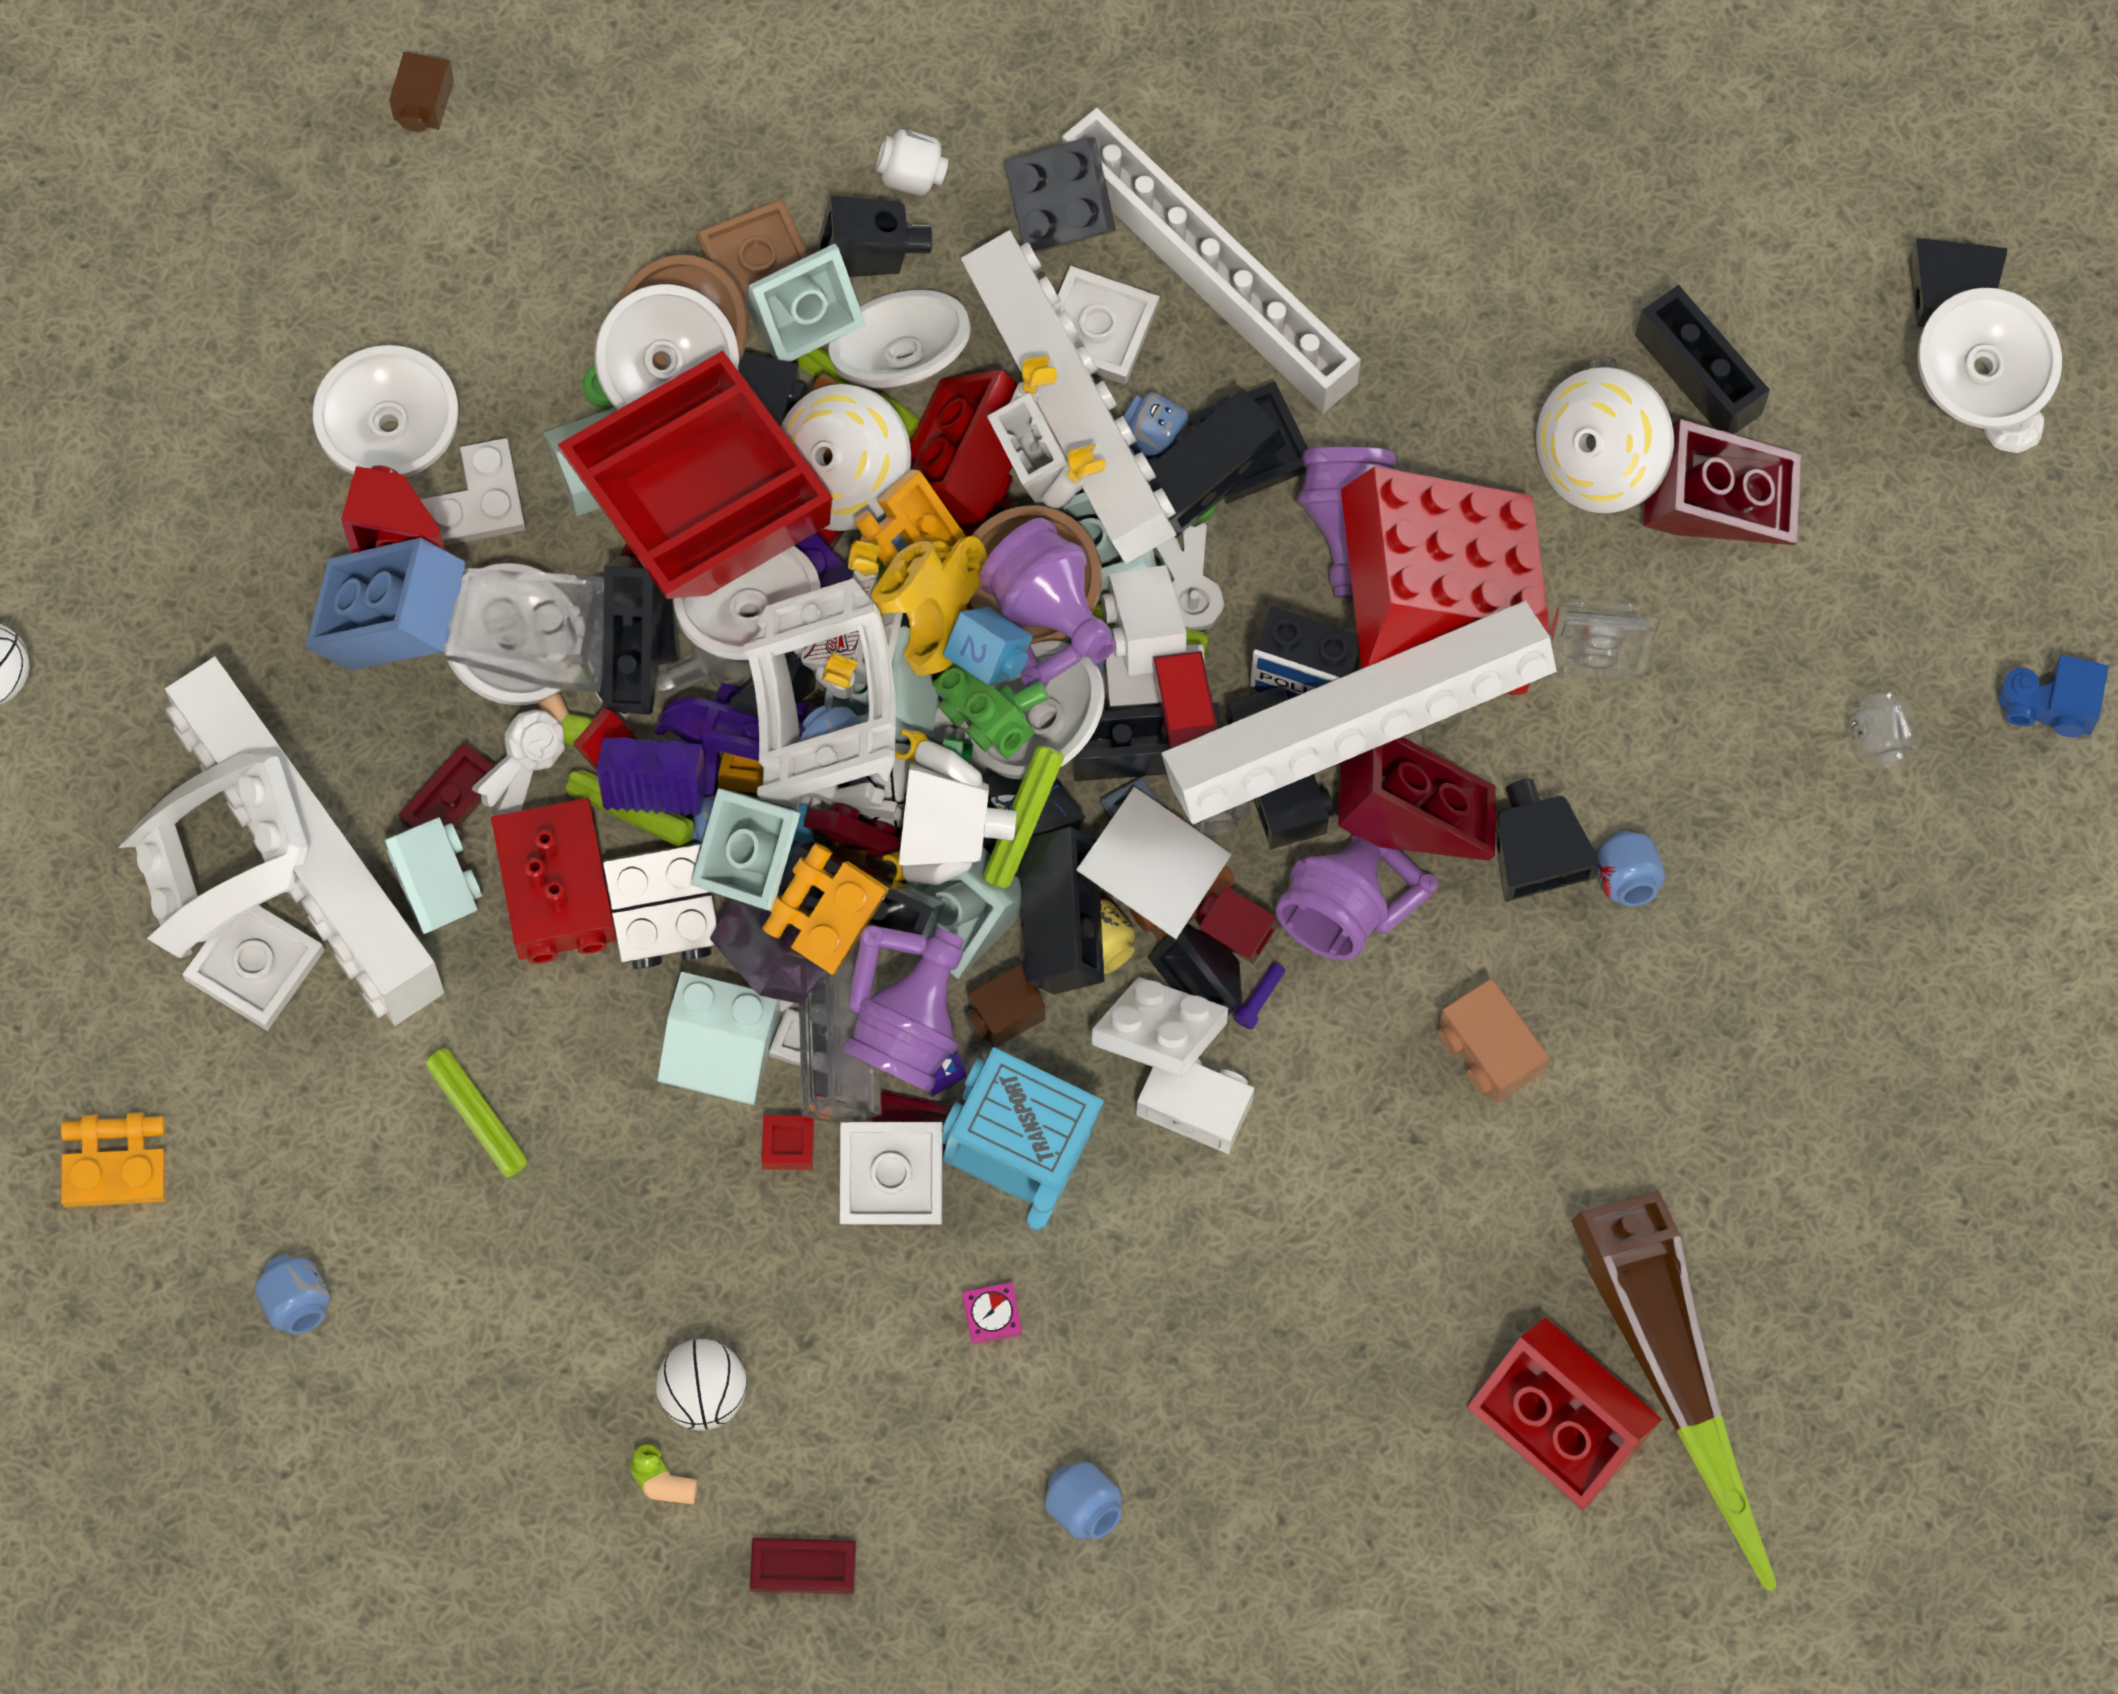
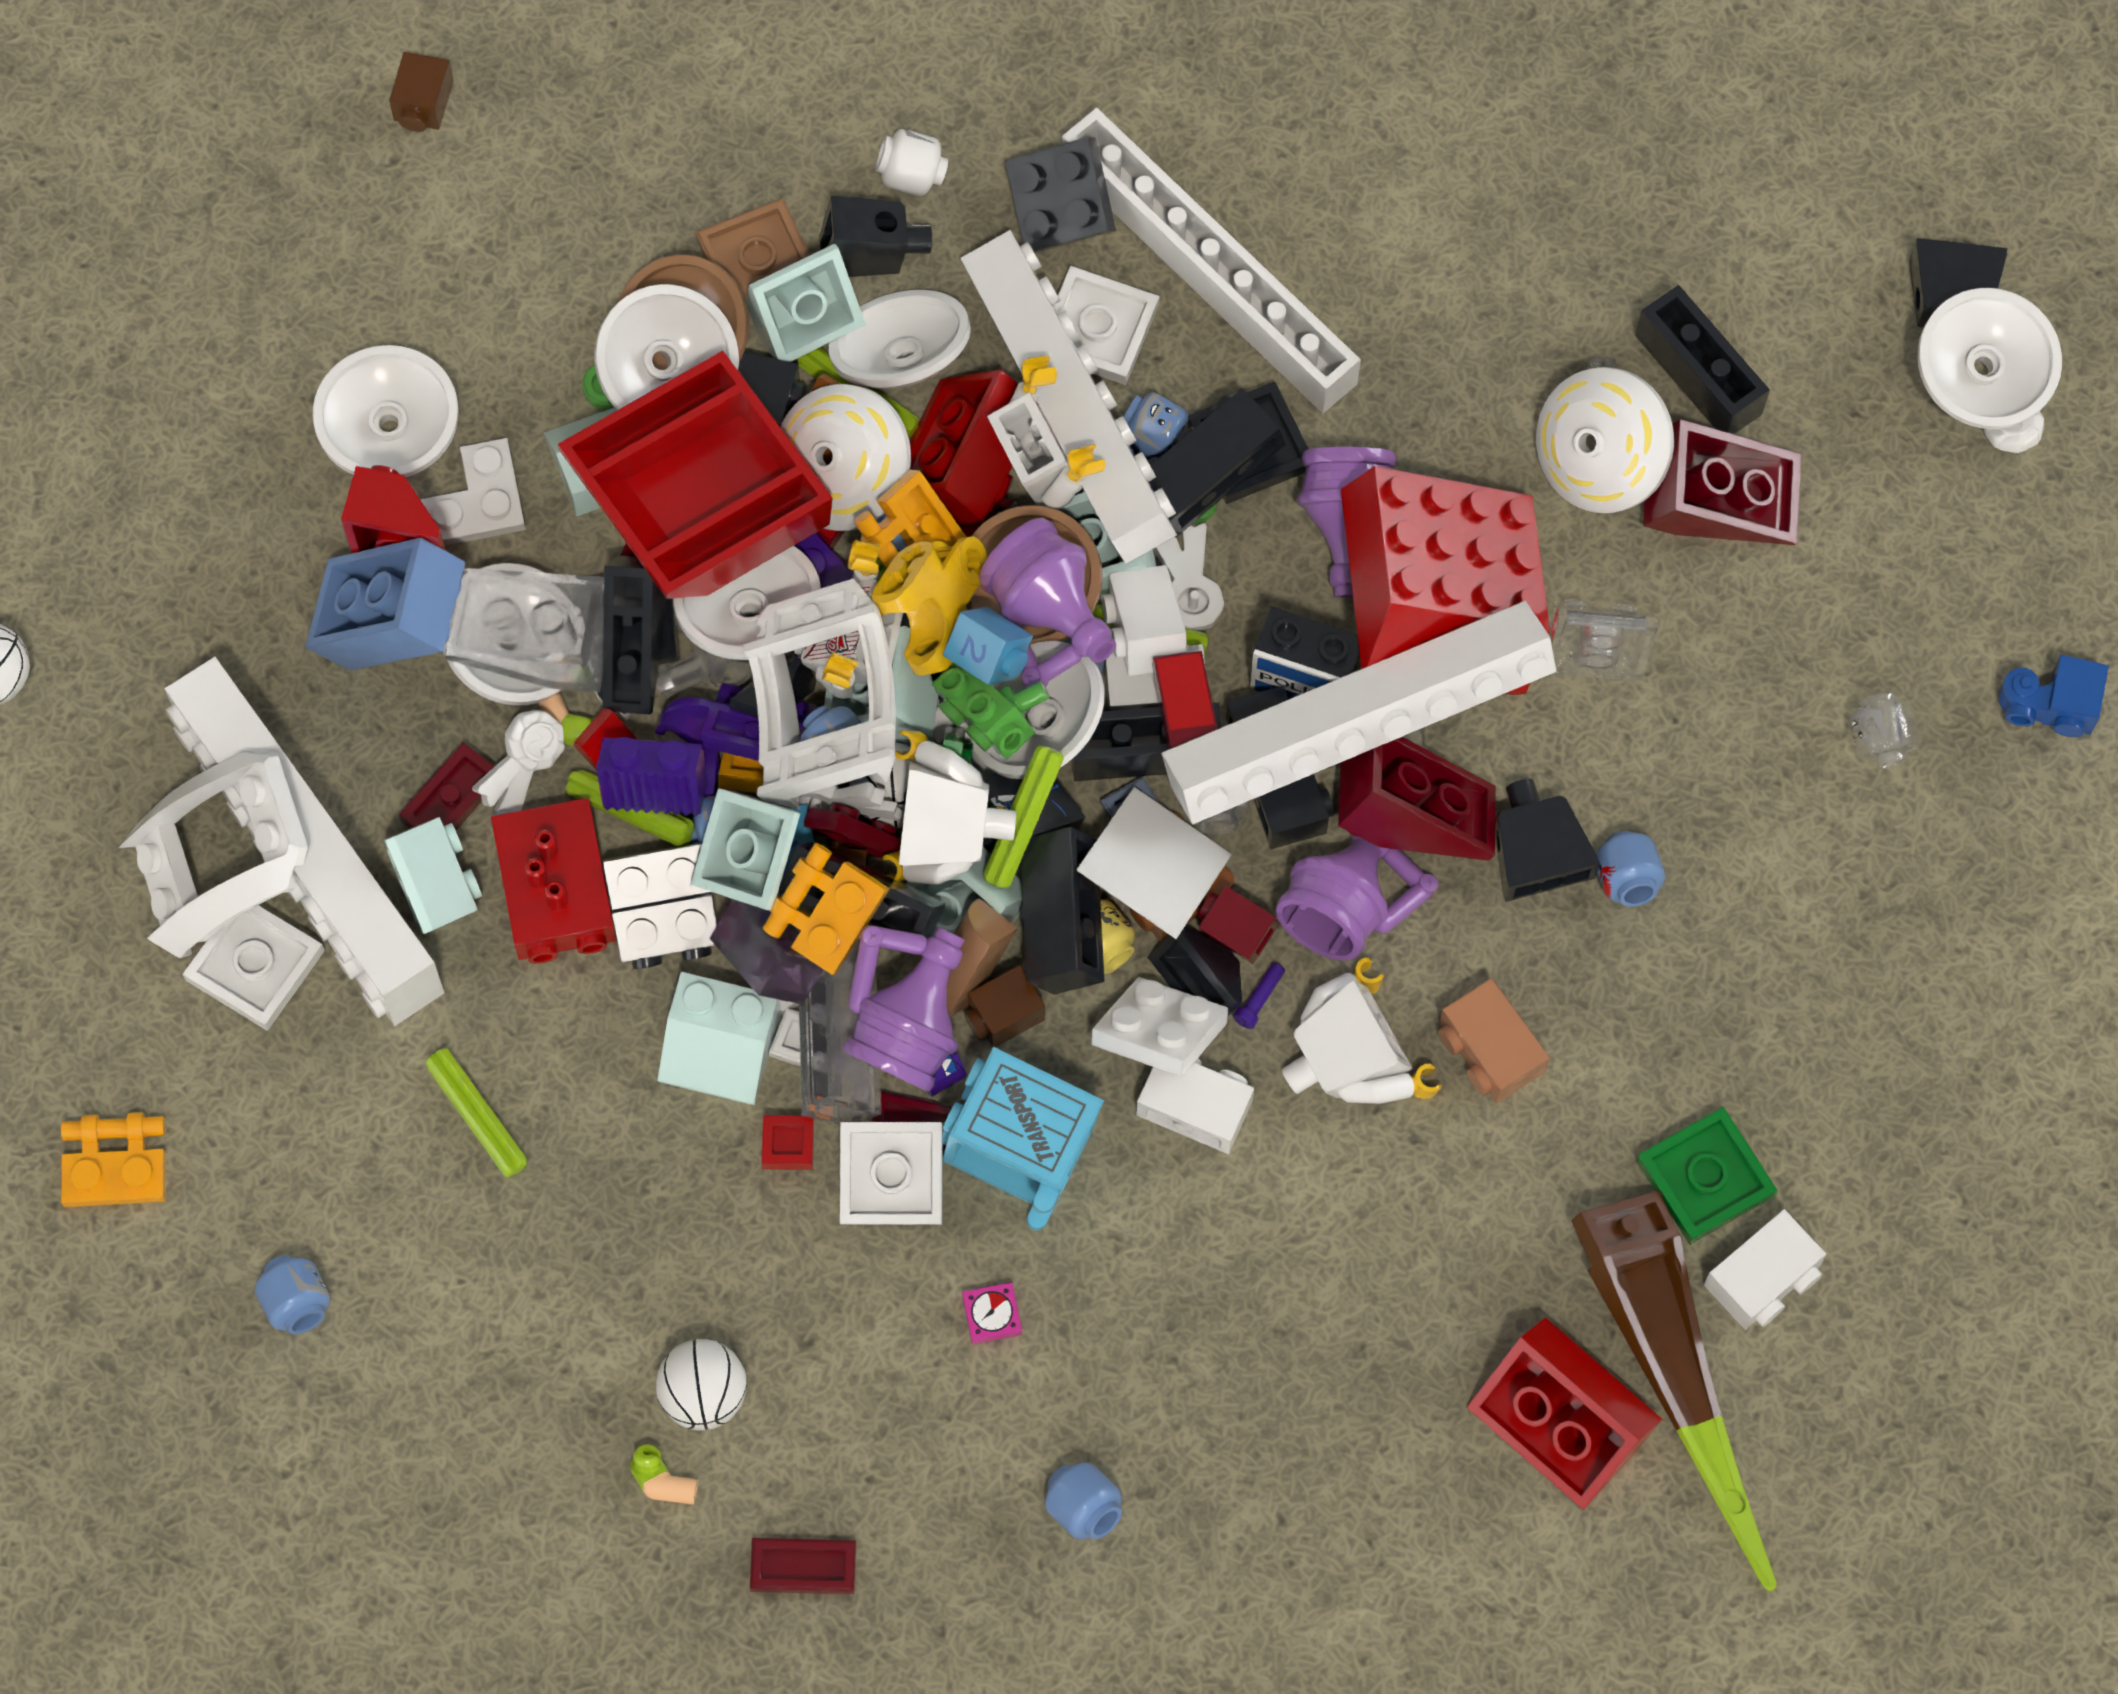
none -> medium nougat brick [947,898,1018,1018]
none -> white torso [1282,958,1442,1104]
none -> green plate [1636,1106,1778,1245]
none -> white brick [1704,1209,1826,1330]

